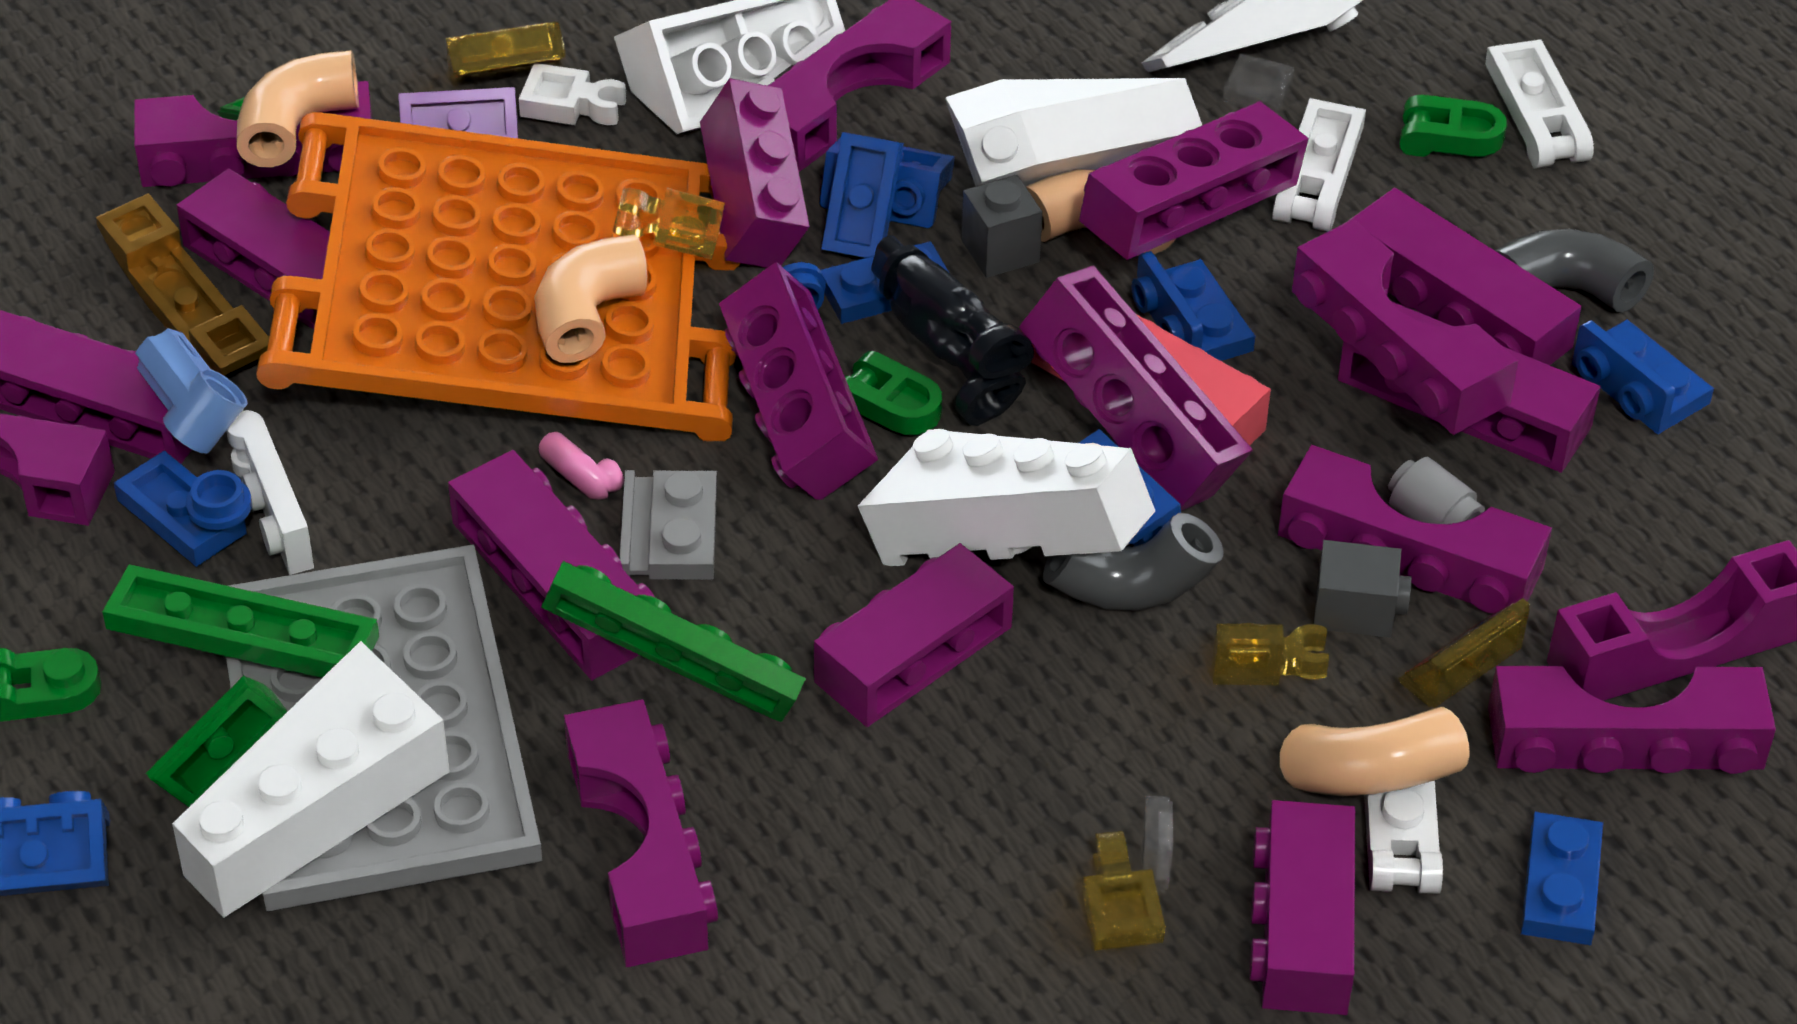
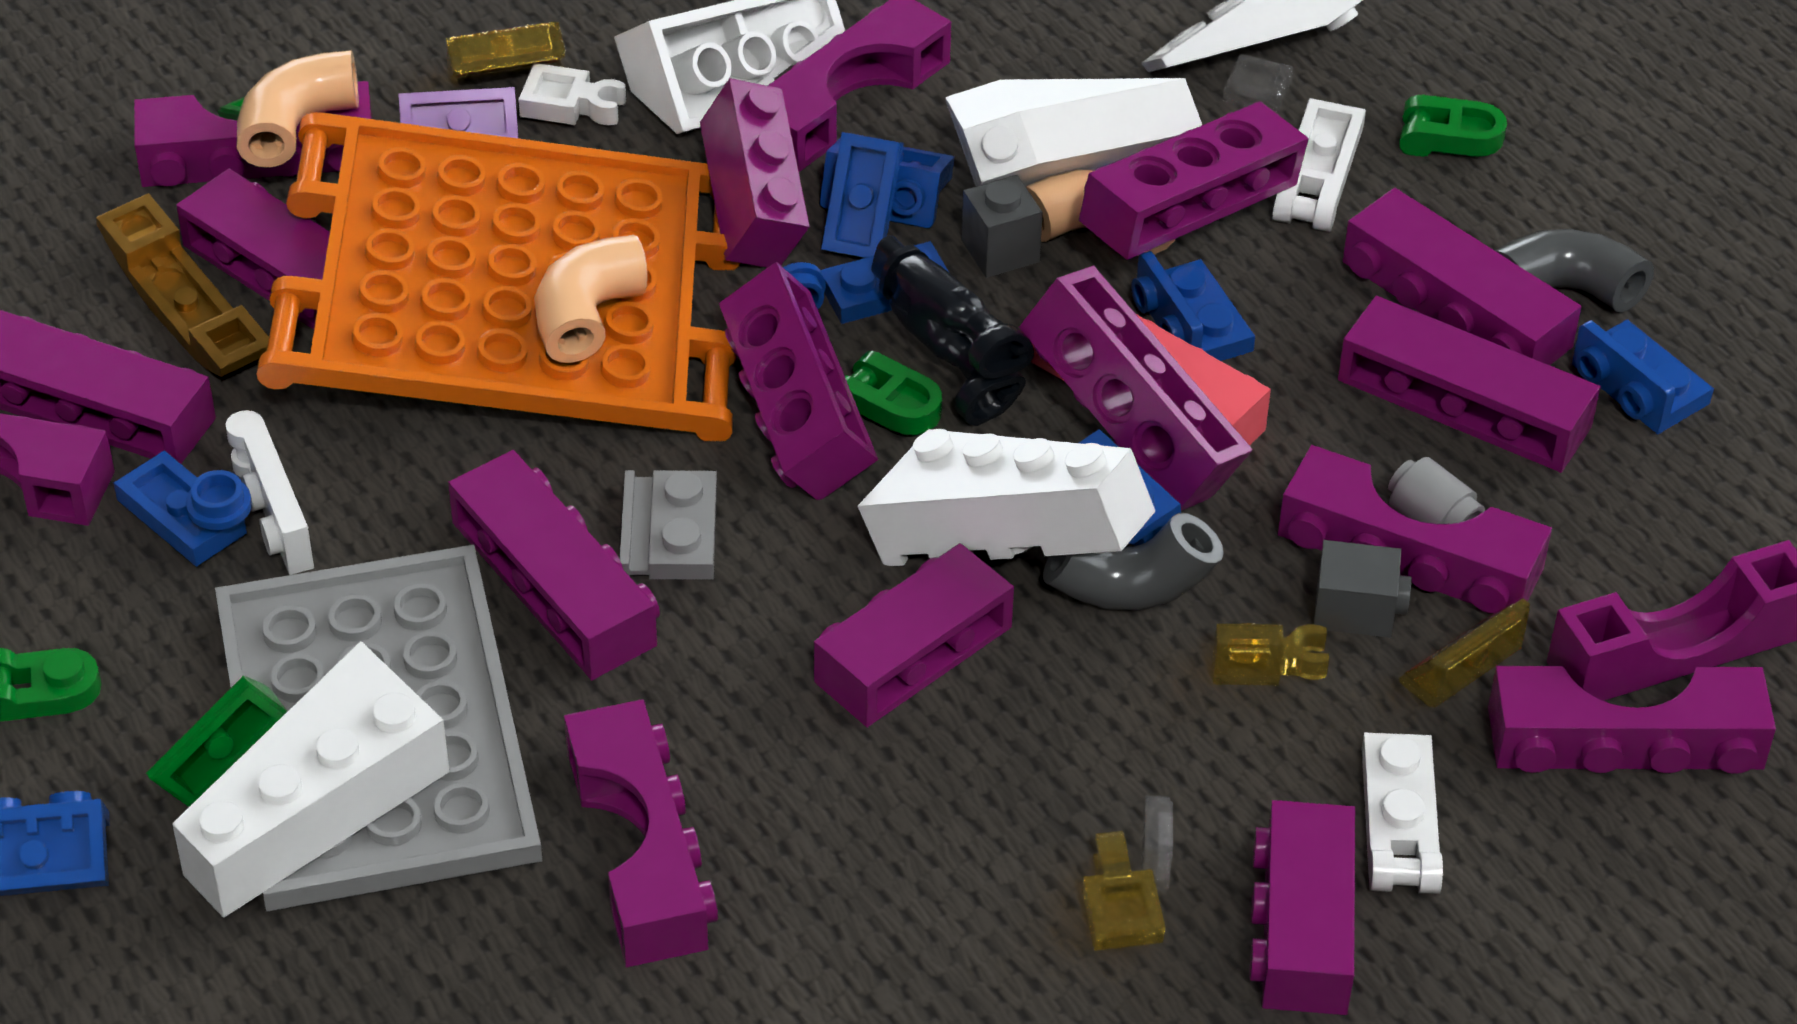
green plate [102,564,379,678] -> none
medium blue piece [135,328,248,454] -> none
bright pink arm [539,432,624,500] -> none
green plate [541,561,806,722] -> none
clear yellow plate [613,188,725,260] -> none
light nougat cylinder [1280,707,1470,796] -> none
magenta arch [1292,219,1519,435] -> none
white plate [1485,40,1594,169] -> none
blue plate [1521,812,1603,945] -> none

